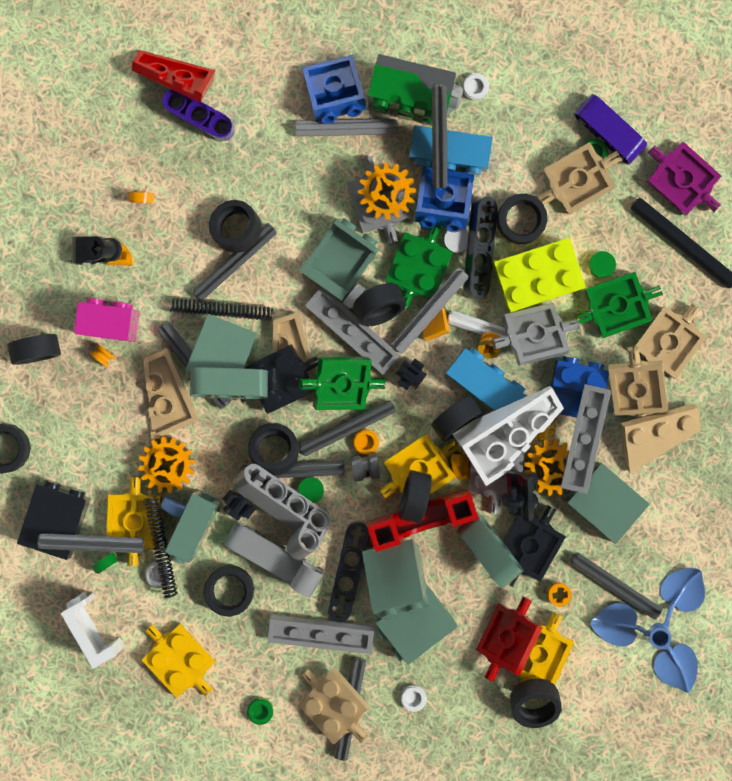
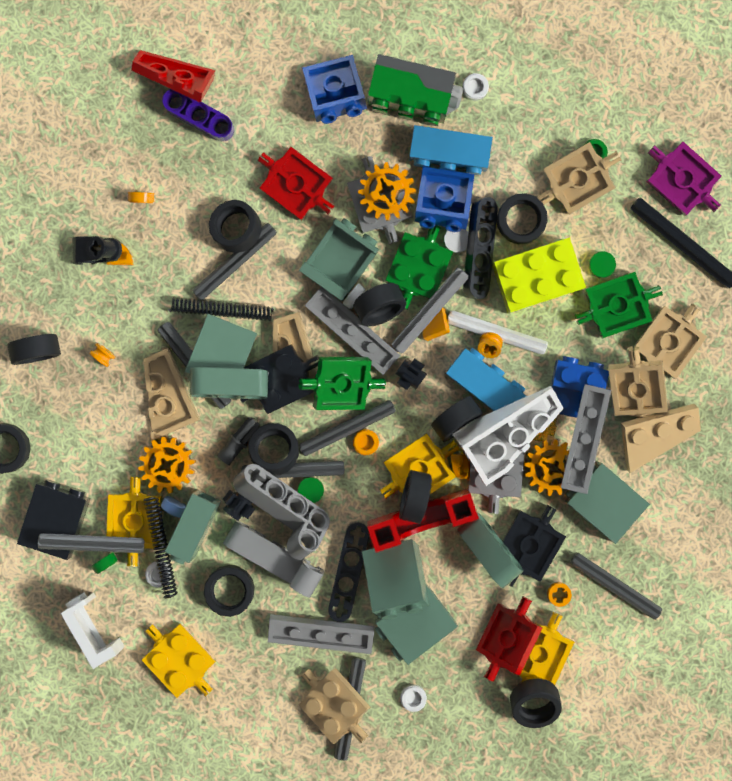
dark pink brick [74,298,140,342] -> none
green tile [247,697,274,725] -> none
light grey axle [294,119,398,137] -> none
dark grey wheel [351,453,380,482] -> none
dark grey axle [432,83,448,188] -> none
light grey plate [492,303,580,366] -> none
black hips [501,469,539,522] -> none
dark purple beam [574,94,647,165] -> none
medium blue plant [590,568,705,693] -> none
none -> dark grey axle [217,417,260,466]
none -> red plate [257,147,335,221]

